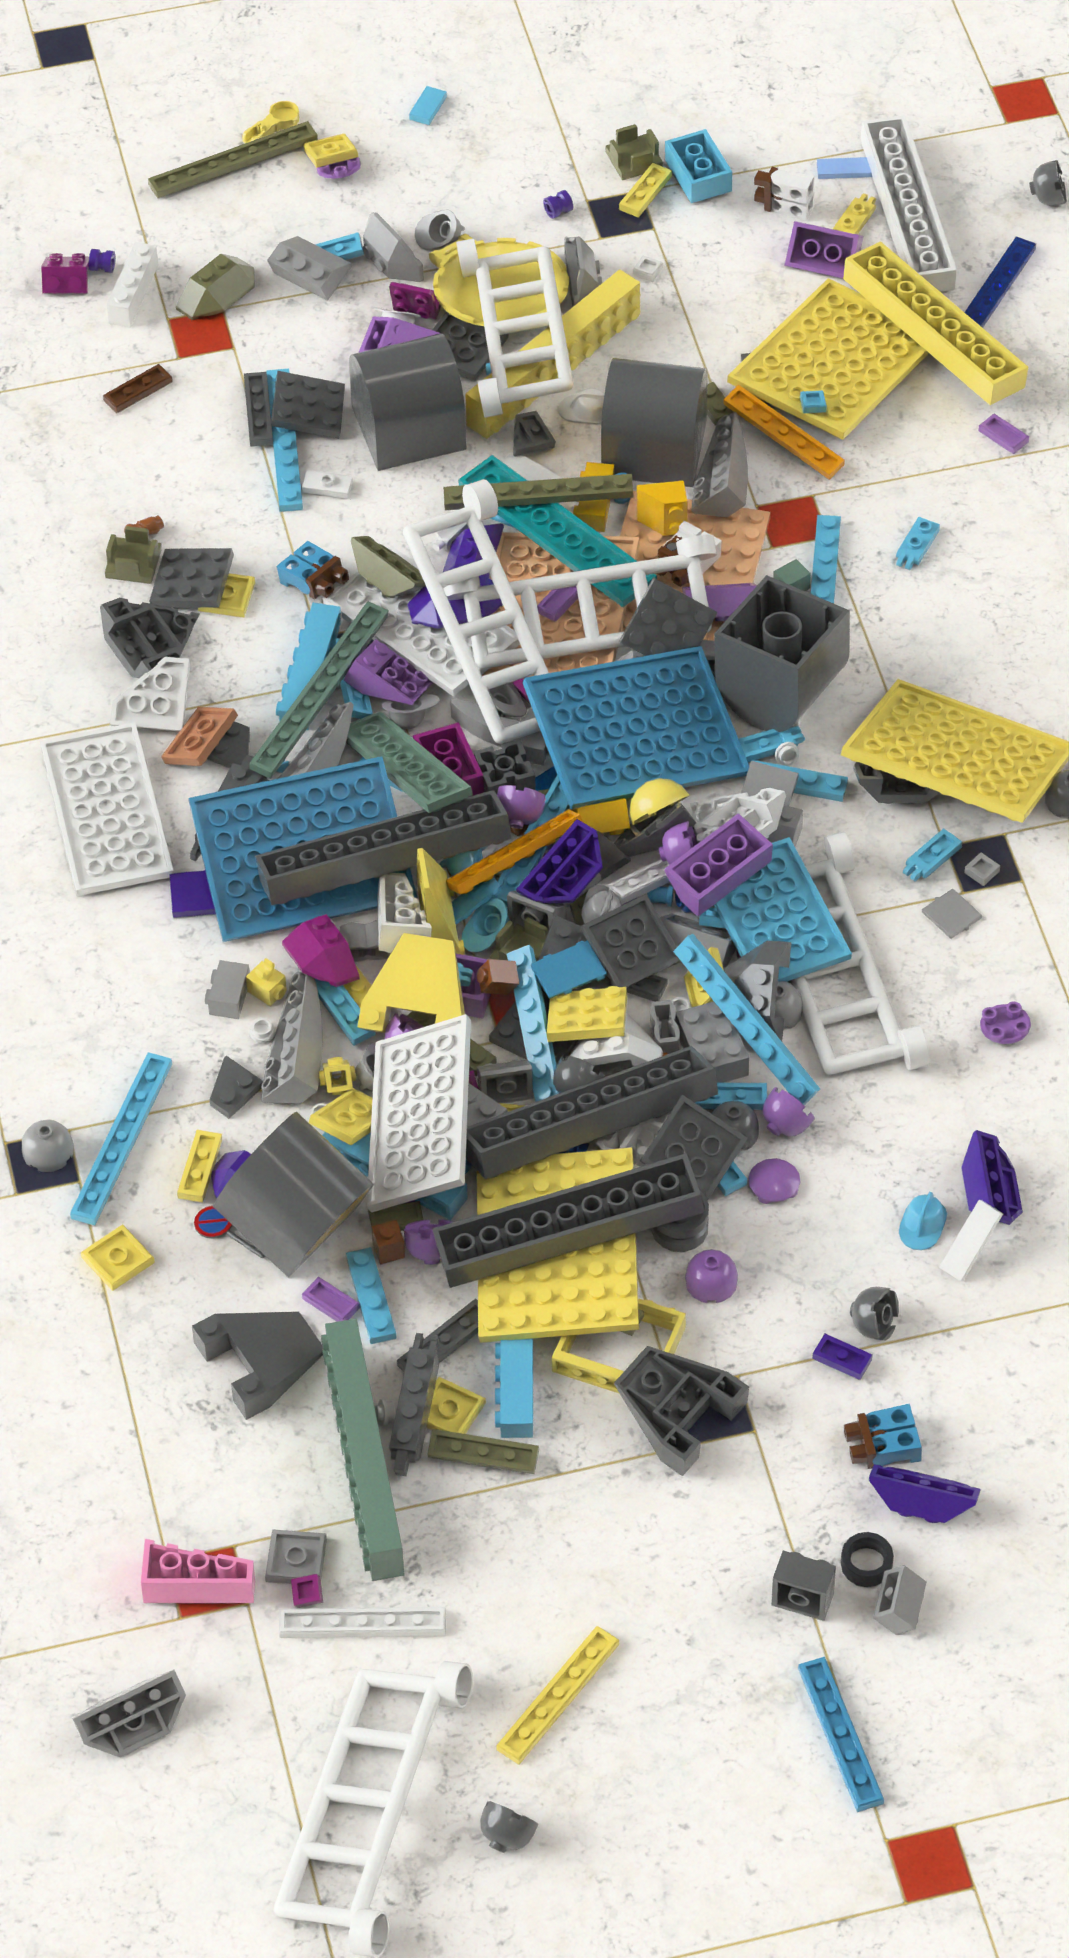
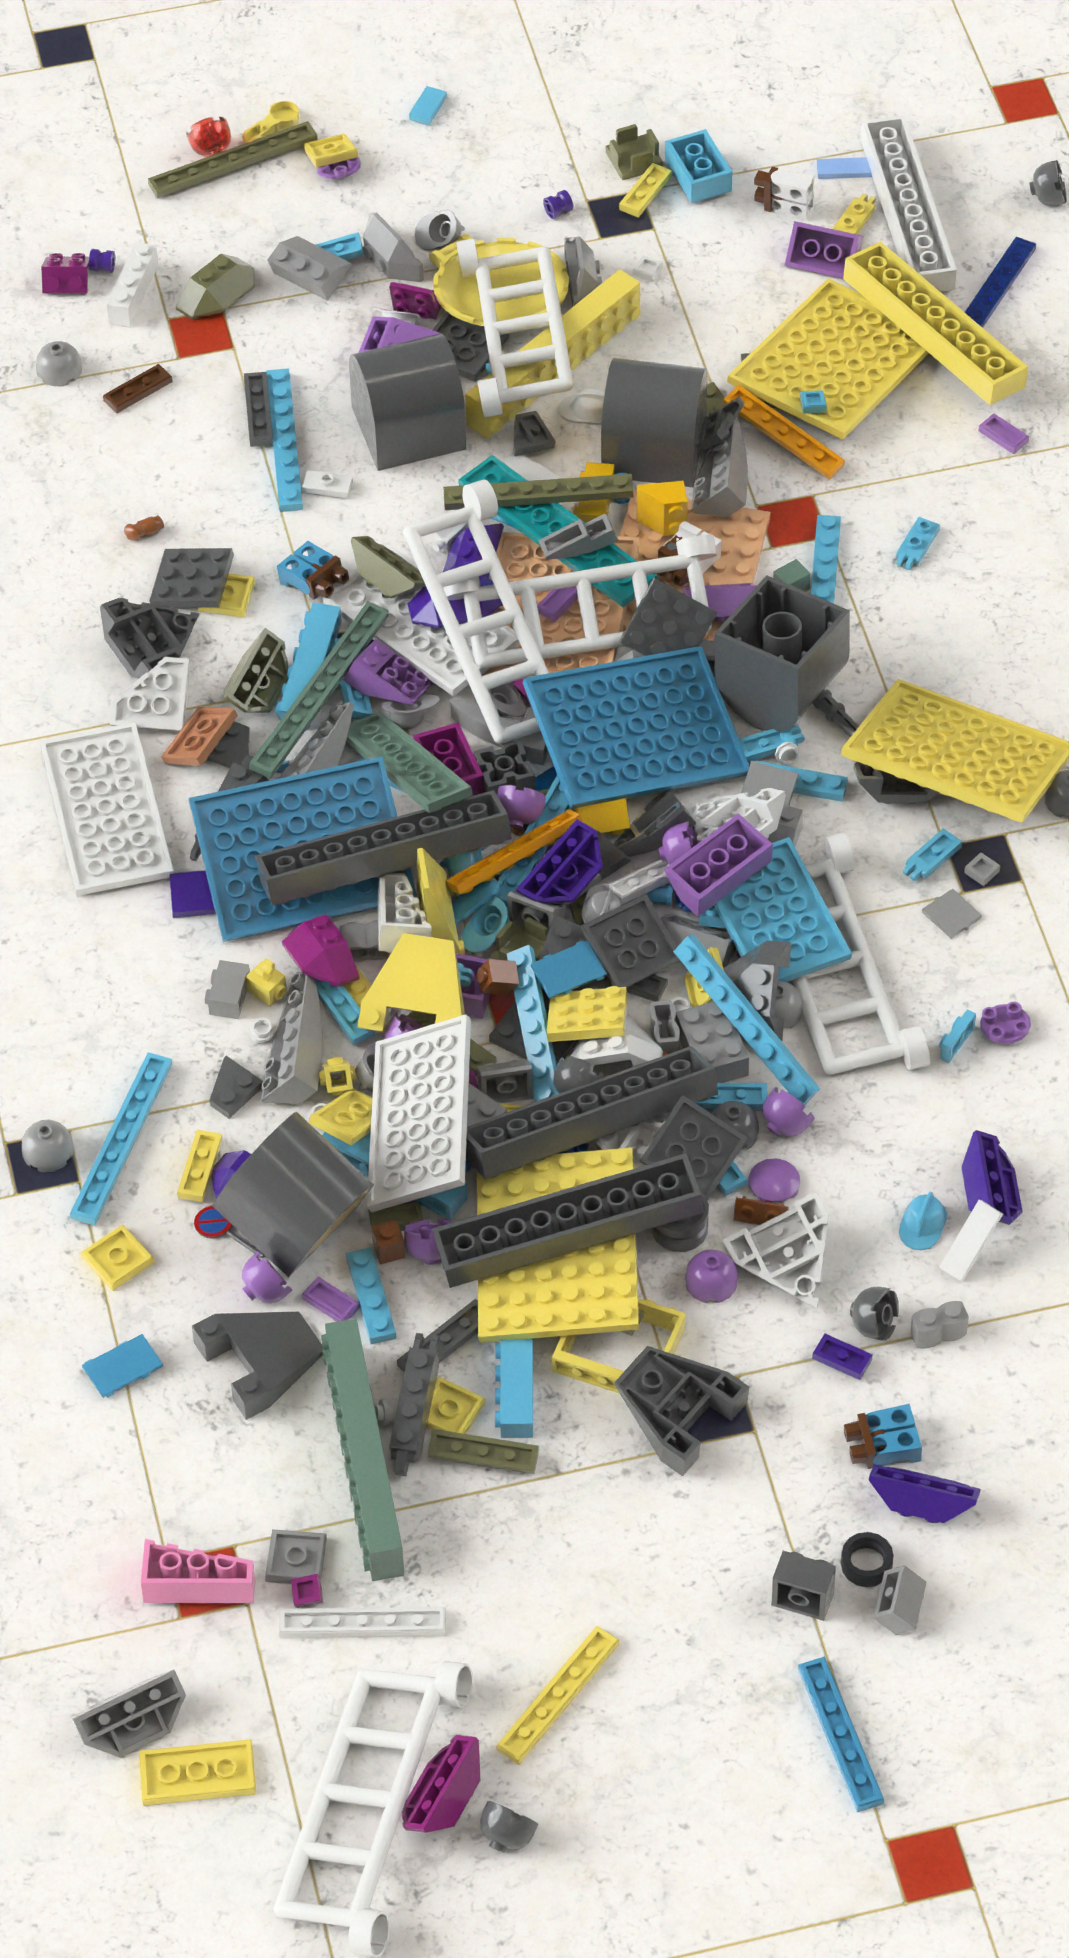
olive panel [105,526,162,584] -> none
dark grey plate [271,371,345,439] -> none
light yellow cylinder [629,778,690,825] -> none
none -> light grey cylinder [36,341,82,386]
none -> dark azure piece [82,1334,163,1398]
none -> light yellow tile [139,1739,256,1806]
none -> clear red cylinder [186,117,232,157]
none -> olive wedge [224,628,289,713]
none -> medium lavender cylinder [242,1251,293,1304]
none -> magenta wedge [402,1735,481,1833]
none -> light grey slope [538,514,619,560]
none -> dark grey wing [698,397,745,451]
none -> white wedge [723,1191,829,1309]
none -> dark orange hinge [733,1196,789,1225]
none -> dark grey pin [813,689,859,737]
none -> light grey brick [910,1301,969,1349]
none -> medium azure plate [939,1009,976,1063]

